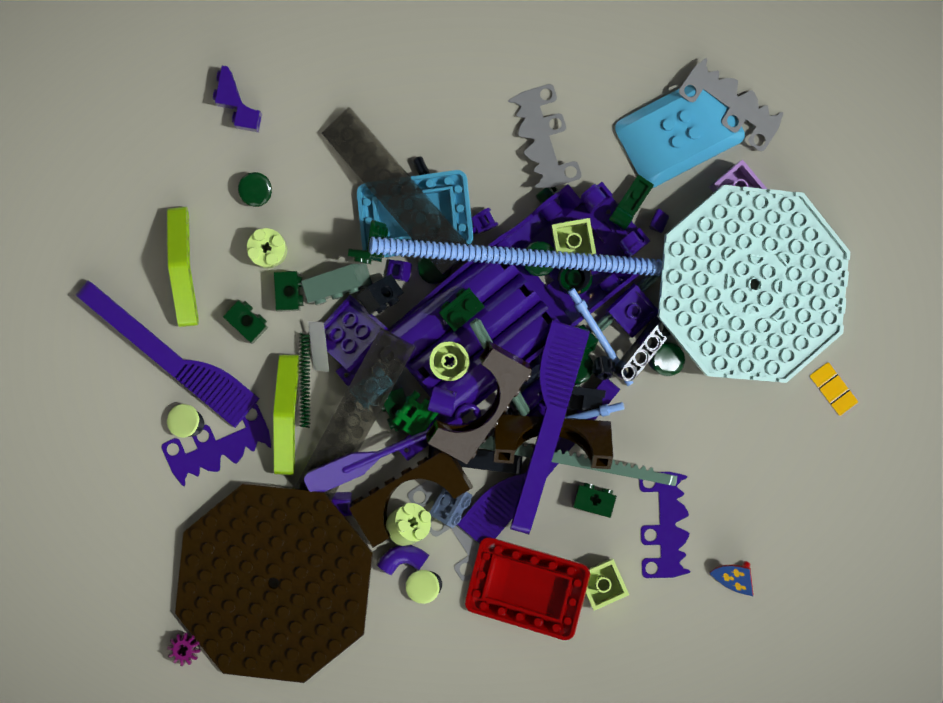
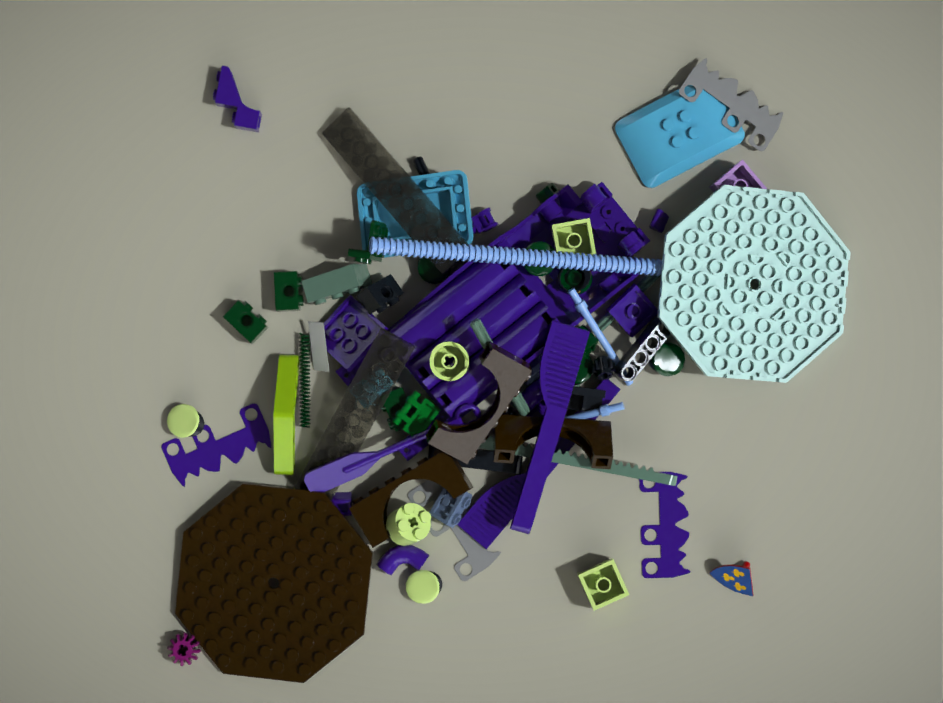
dark purple piece [75,280,260,428] -> none
lime beam [167,207,199,327] -> none
dark green piece [238,172,272,207] -> none
yellowish green brick [247,228,287,269] -> none
dark purple slope [386,259,412,282] -> none
dark purple piece [428,386,457,416] -> none
dark green bracket [439,288,485,332] -> none
red wedge [465,537,590,640] -> none
light grey piece [508,84,582,188] -> none
dark green brick [573,483,617,518] -> none
dark green plate [609,174,654,231] -> none
yellow sticker [810,362,858,416] -> none

